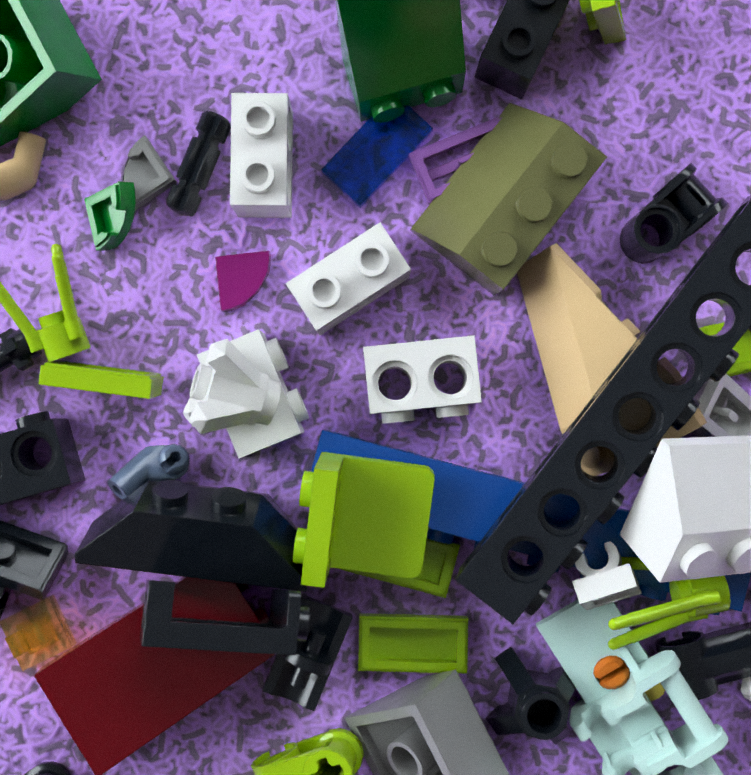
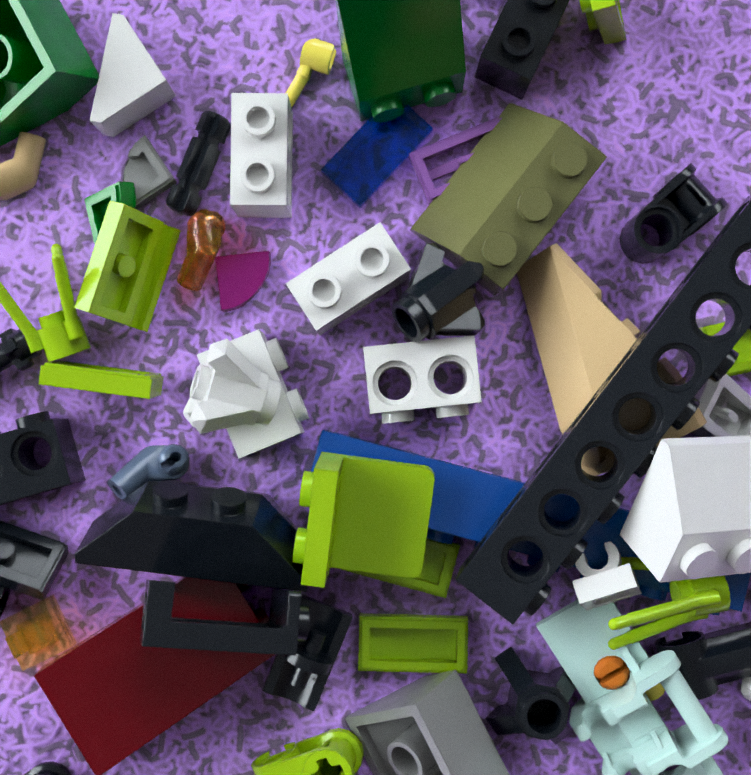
none -> lime plate [74,201,181,332]
none -> white slope [90,13,176,137]
none -> clear orange arm [176,209,226,291]
none -> light yellow hand [286,38,336,107]
none -> black rock [392,243,485,342]

